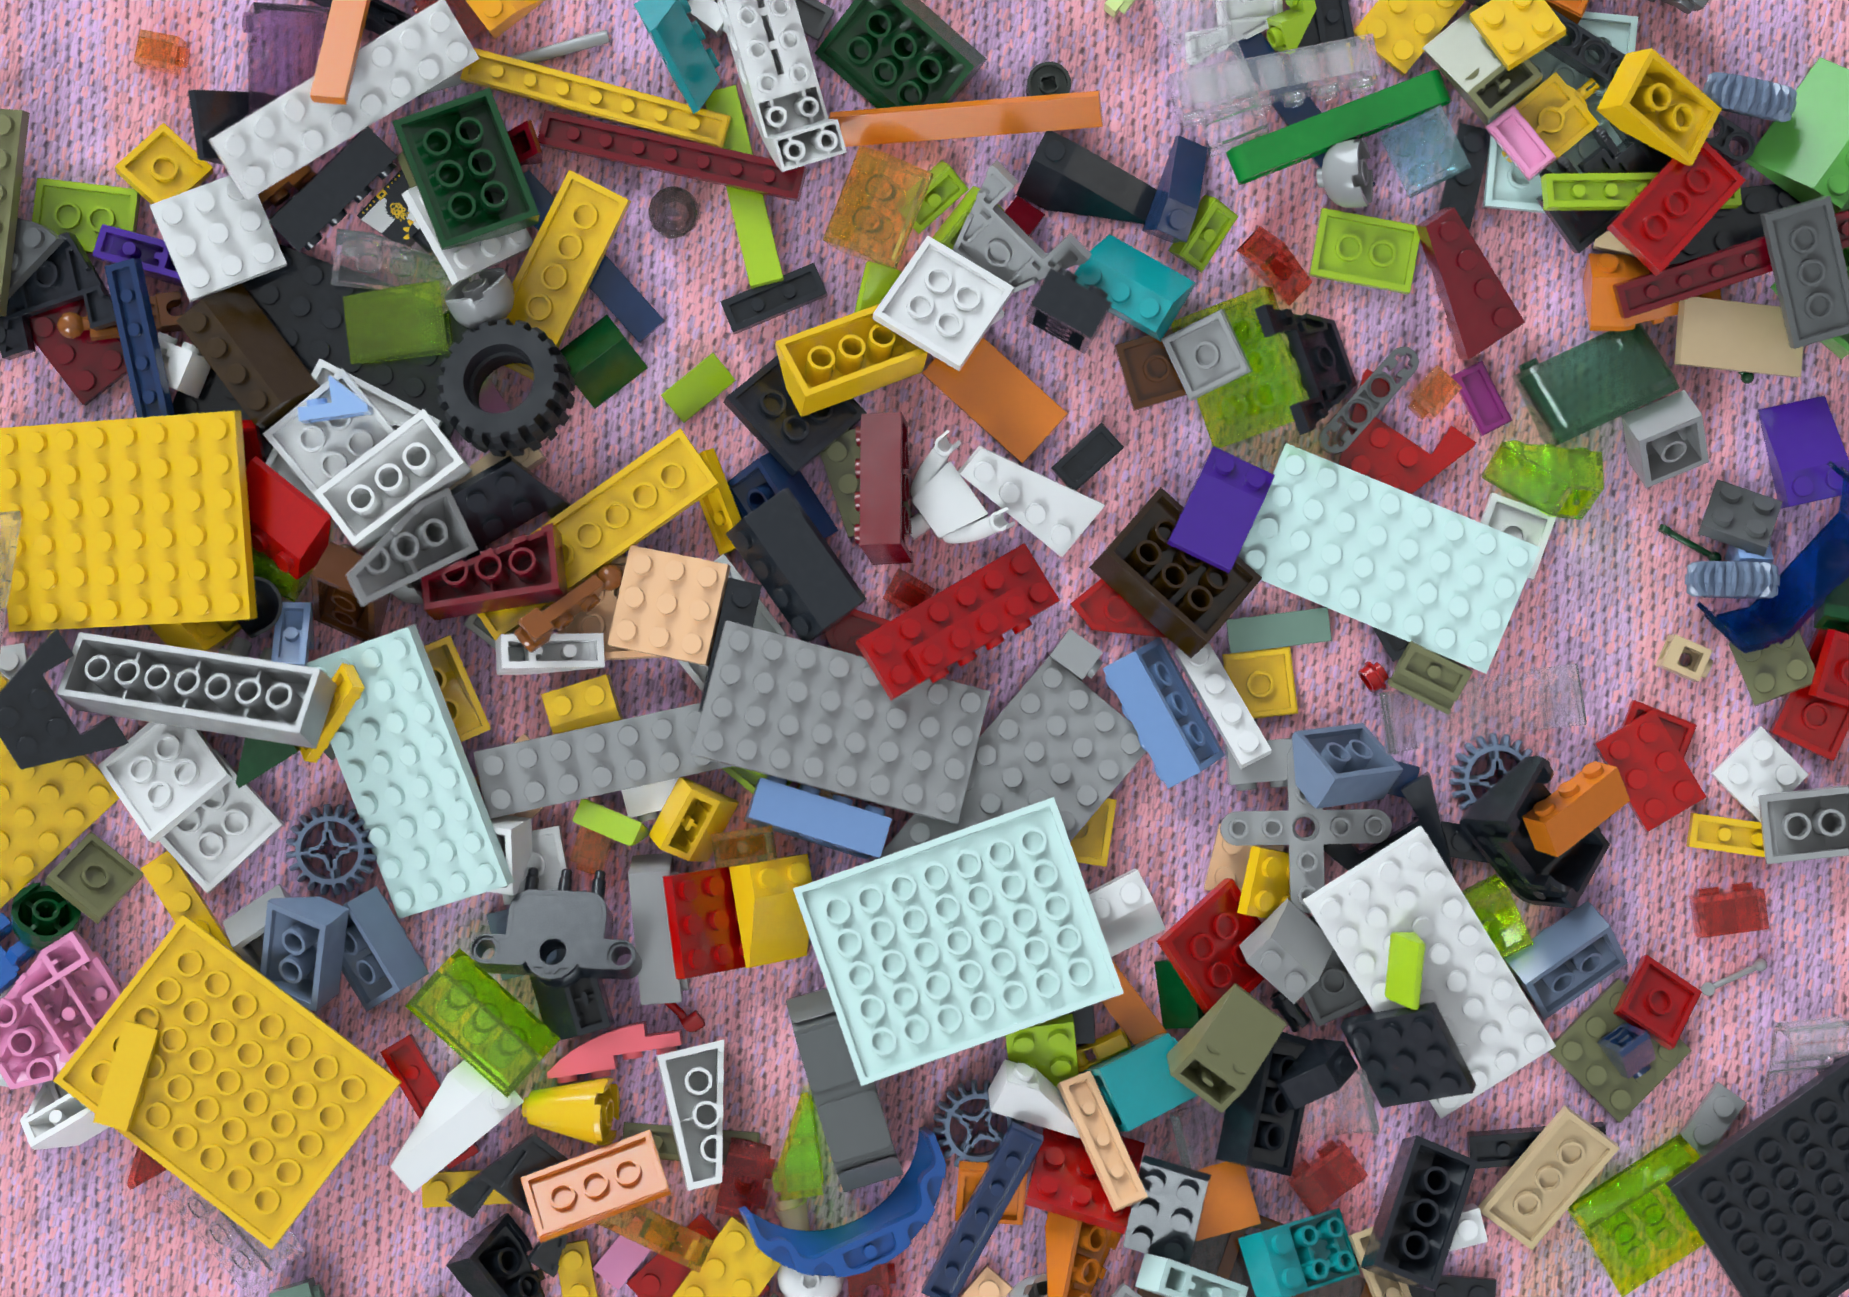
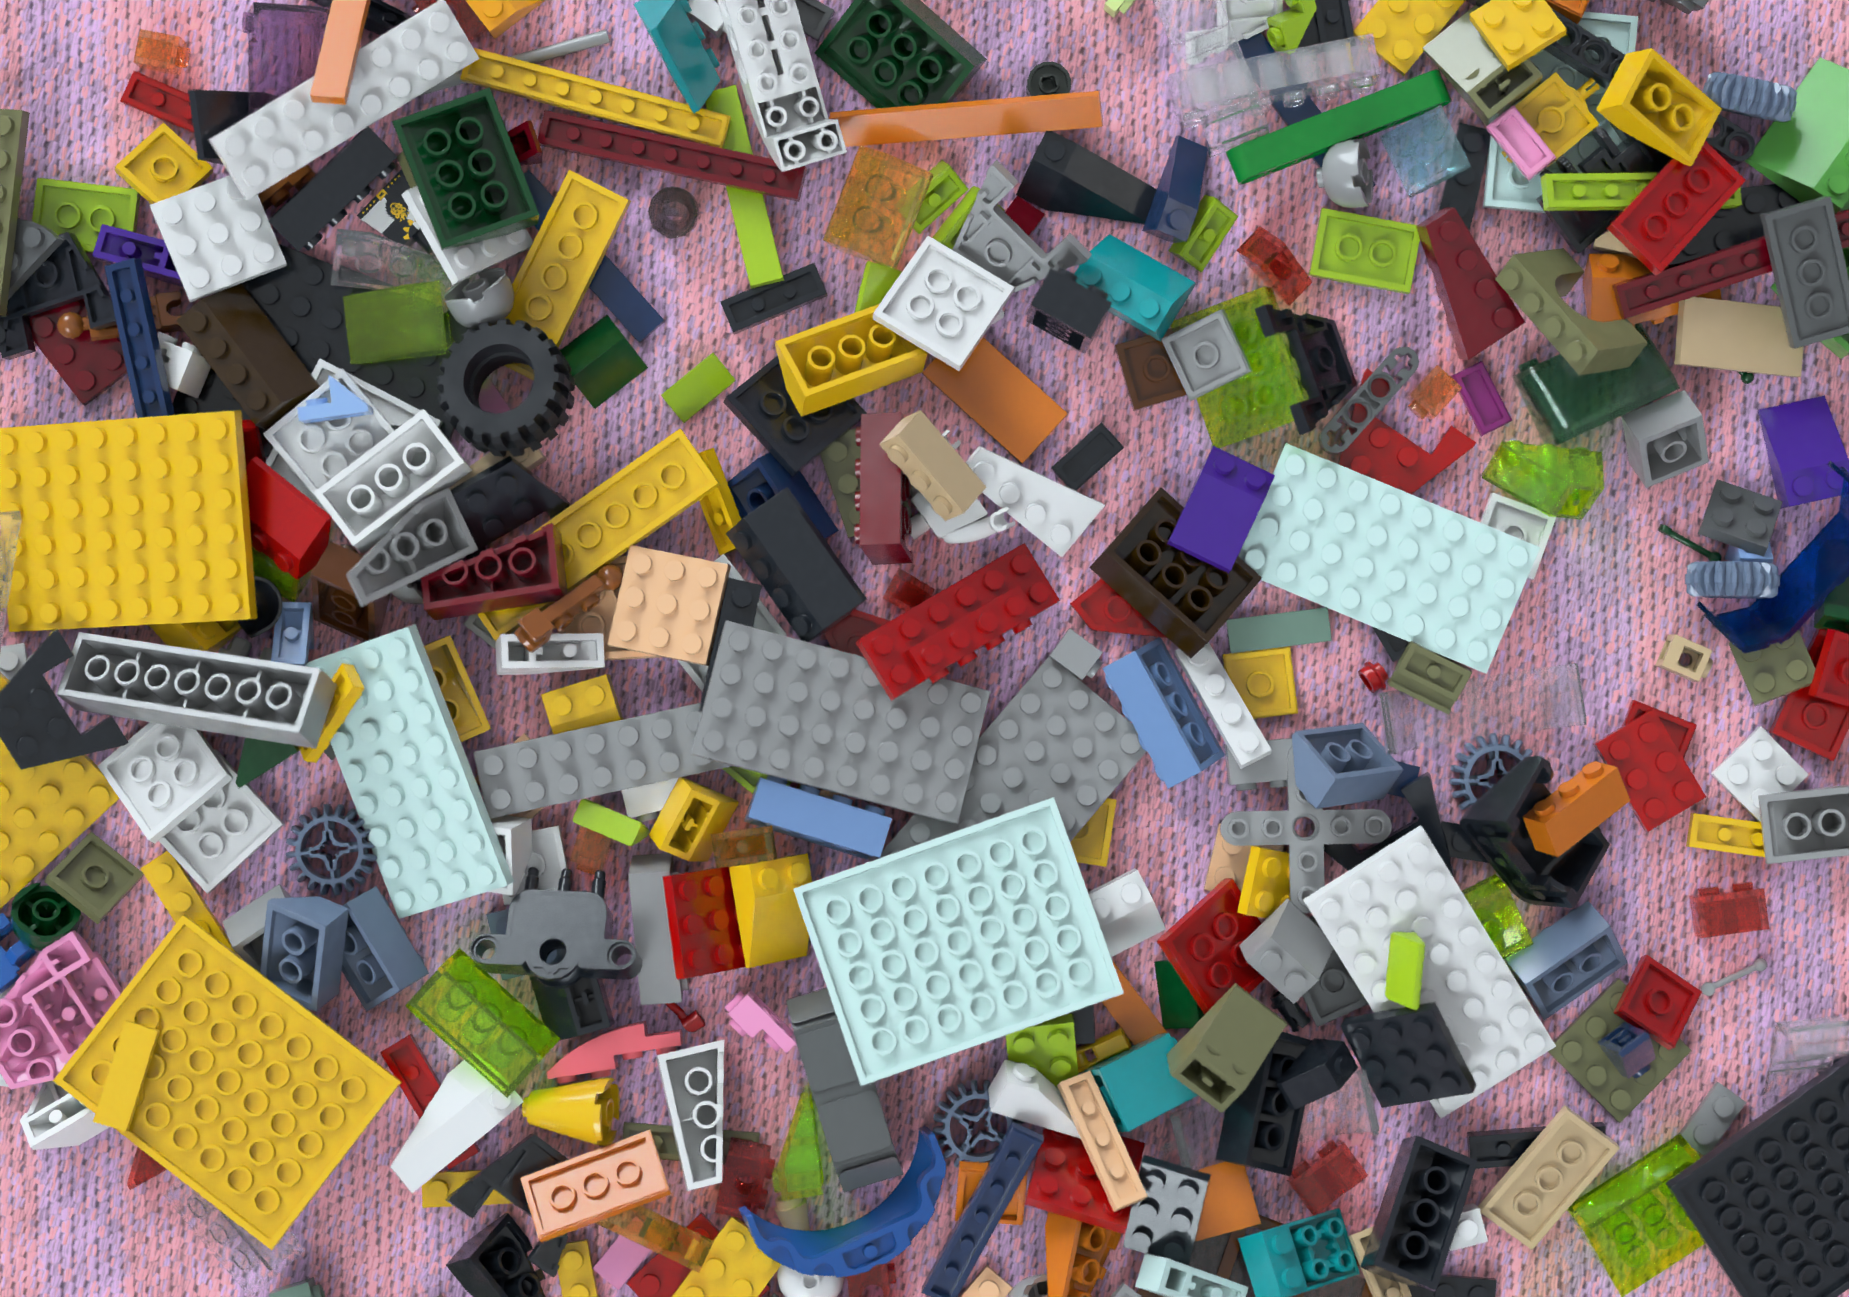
none -> red tile [120,71,194,134]
none -> bright pink plate [724,990,796,1053]
none -> tan brick [879,410,986,521]
none -> olive arch [1495,248,1648,376]

